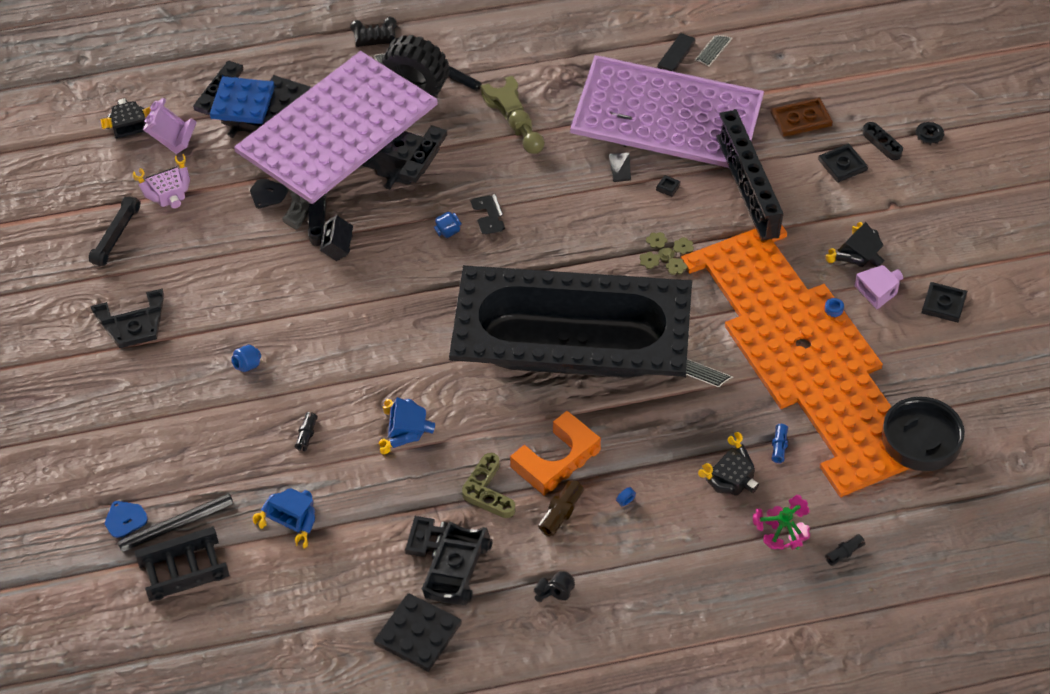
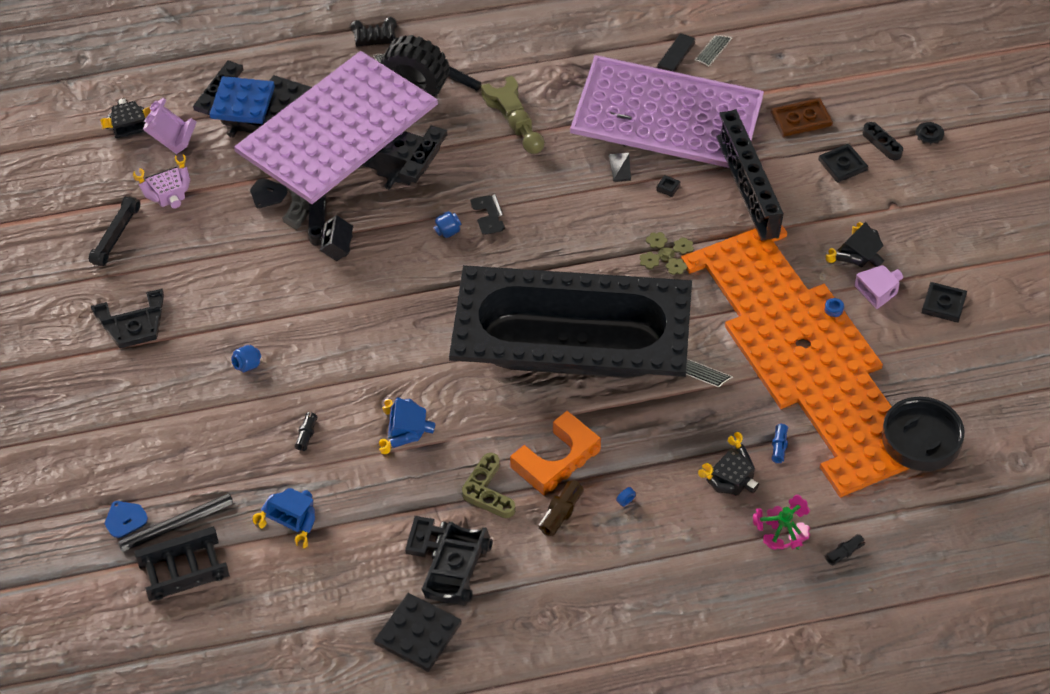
black piece [533,571,575,602] -> none

